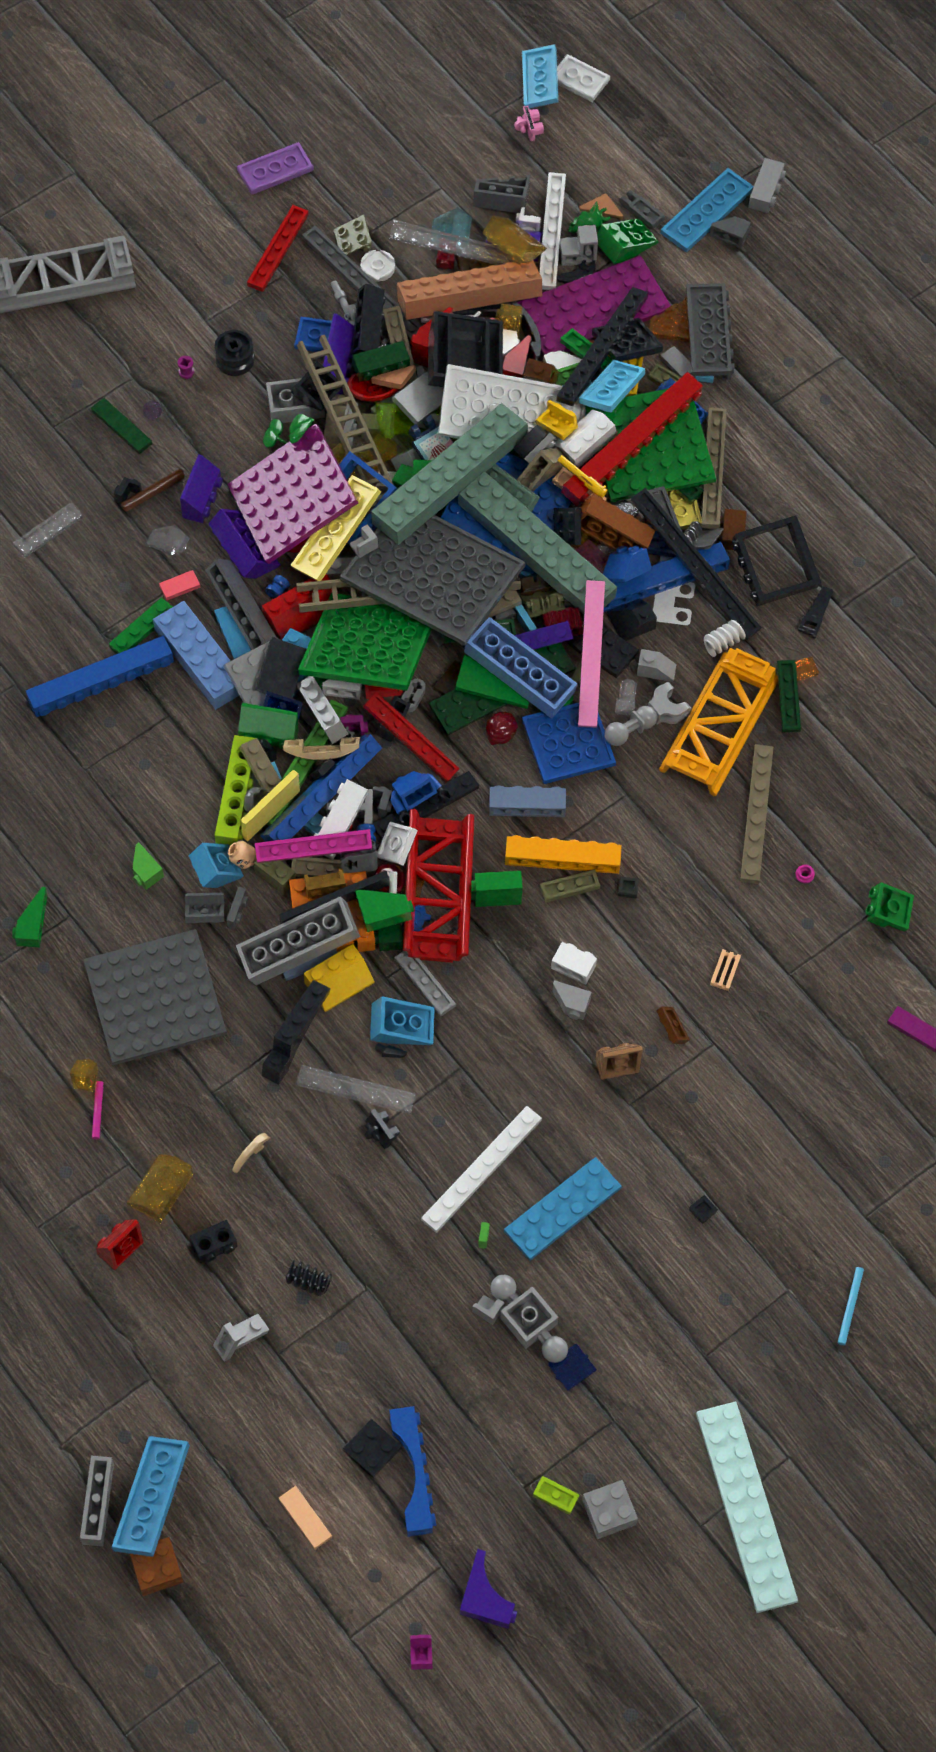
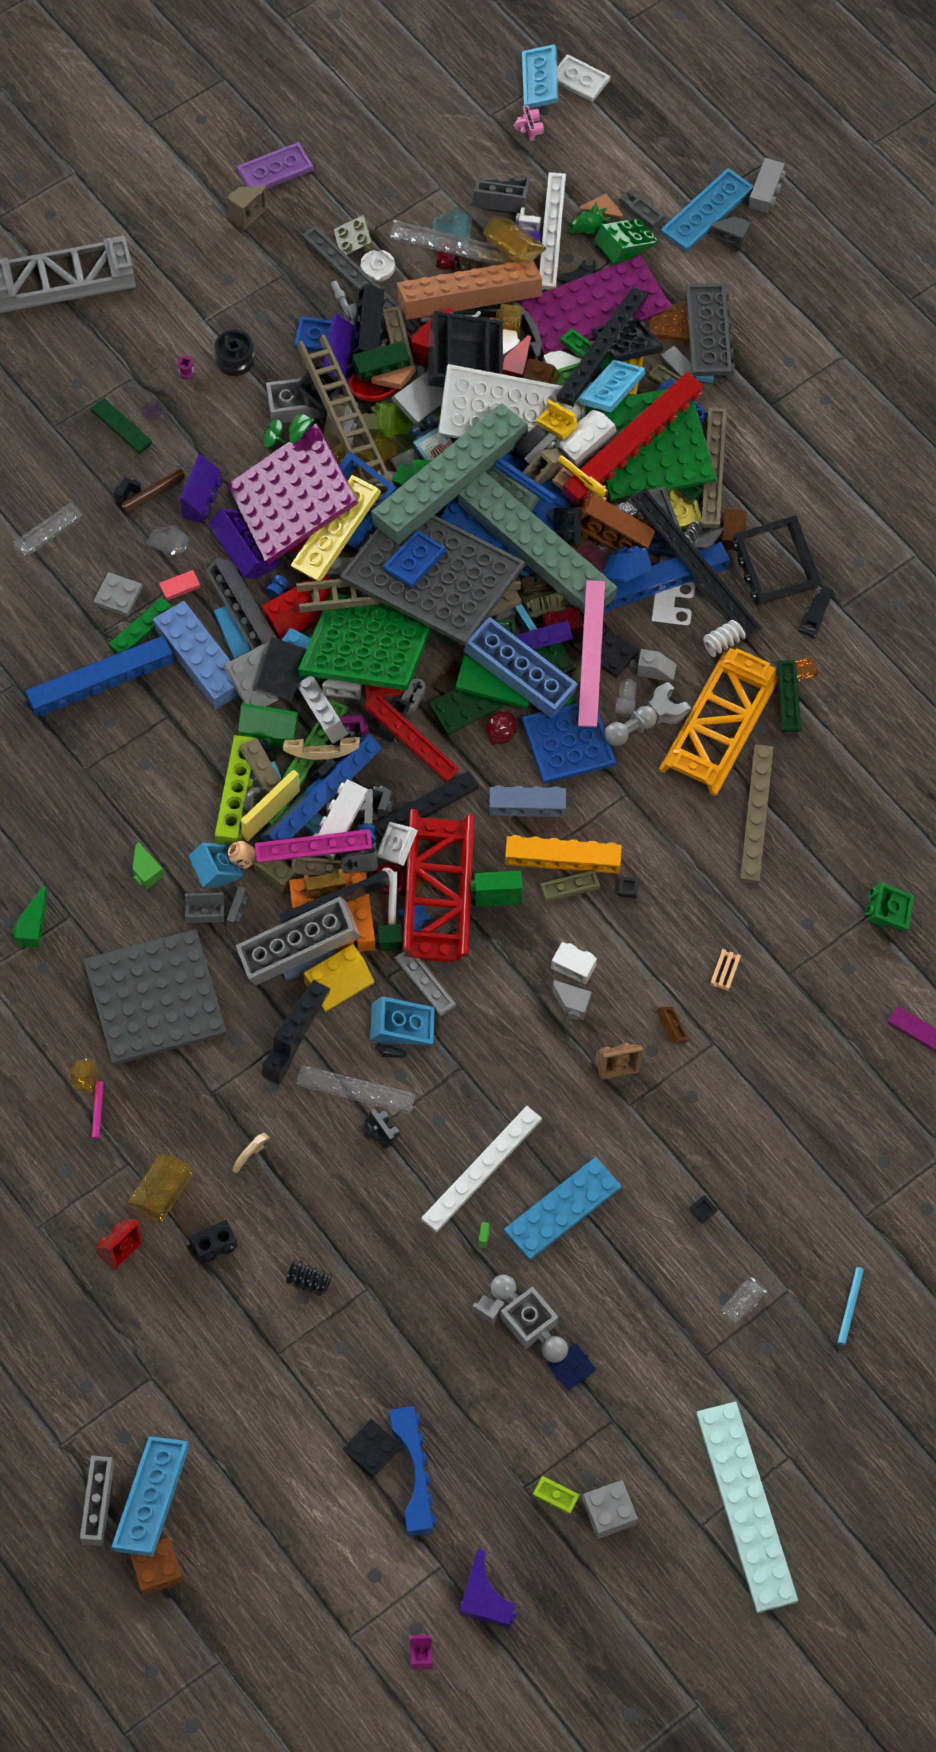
light grey bracket [213,1314,270,1362] -> none
red plate [247,205,309,292] -> none
clear blue slope [263,691,303,719] -> none
light nougat tile [279,1486,332,1549] -> none
light grey panel [350,525,378,558] -> none
green slope [355,890,414,932] -> none
blue torso [391,771,451,826] -> none
light grey brick [559,225,598,266] -> none
black slope [606,598,657,641] -> none
dark pink plate [795,865,815,883] -> none
none -> light grey plate [93,572,143,617]
none -> dark tan slope [227,186,267,230]
none -> blue tile [383,530,446,589]
none -> blue axle [495,459,557,505]
none -> clear slope [721,1277,768,1324]

